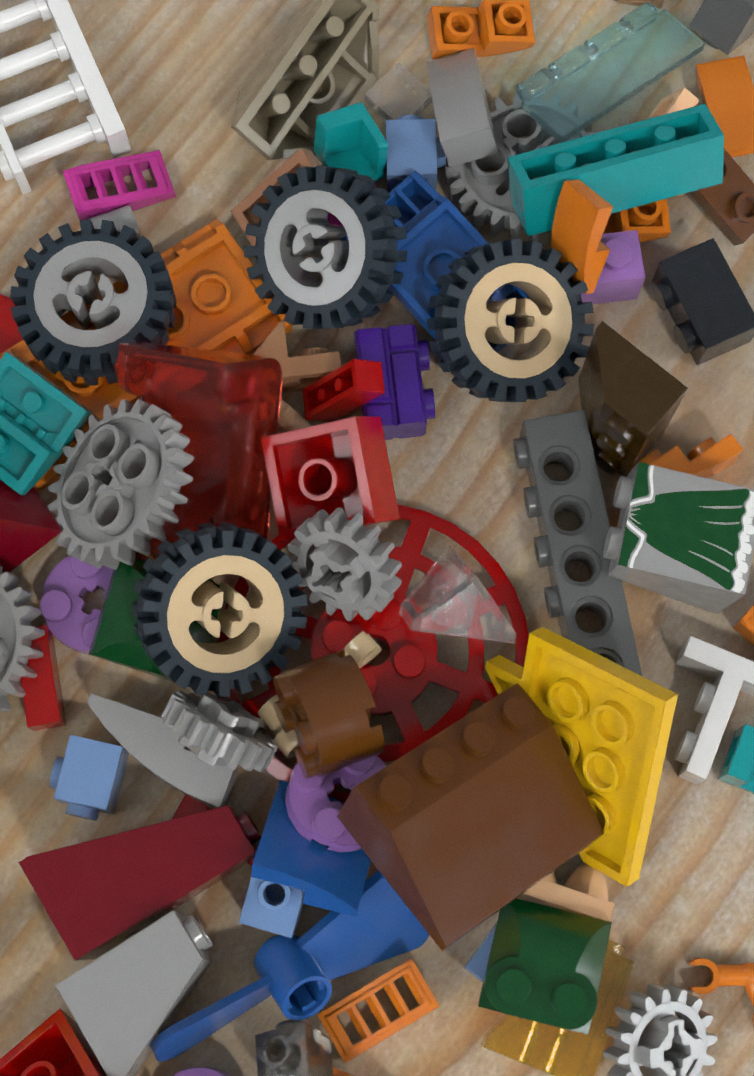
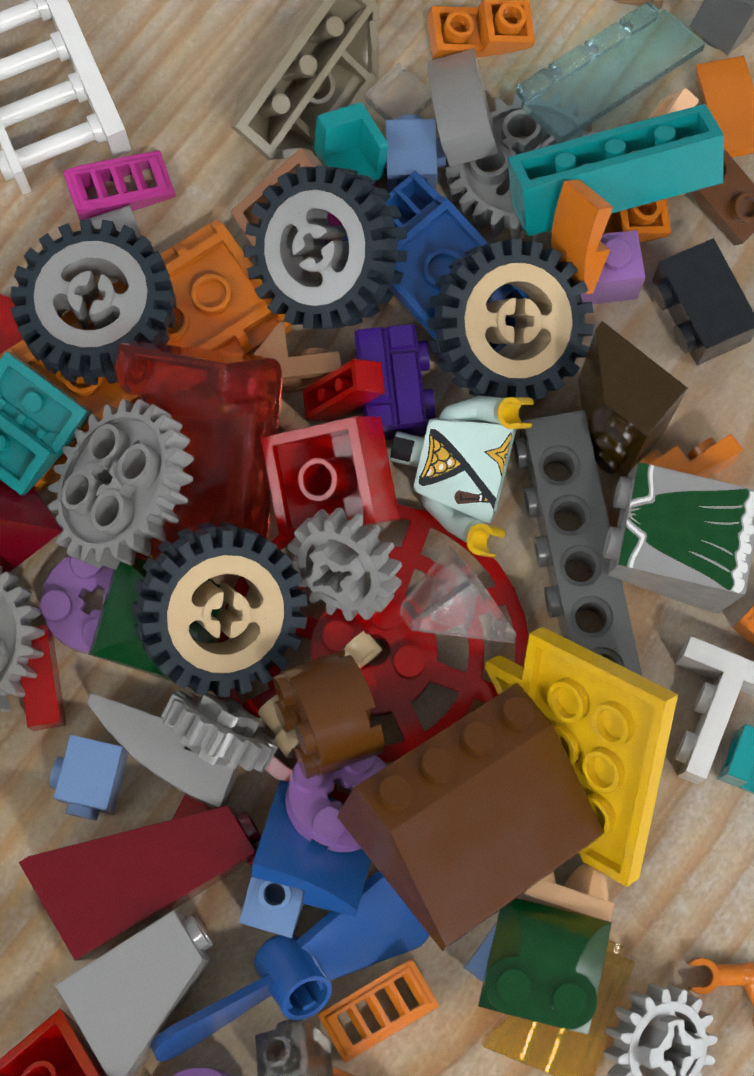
none -> light aqua torso [390,395,534,558]

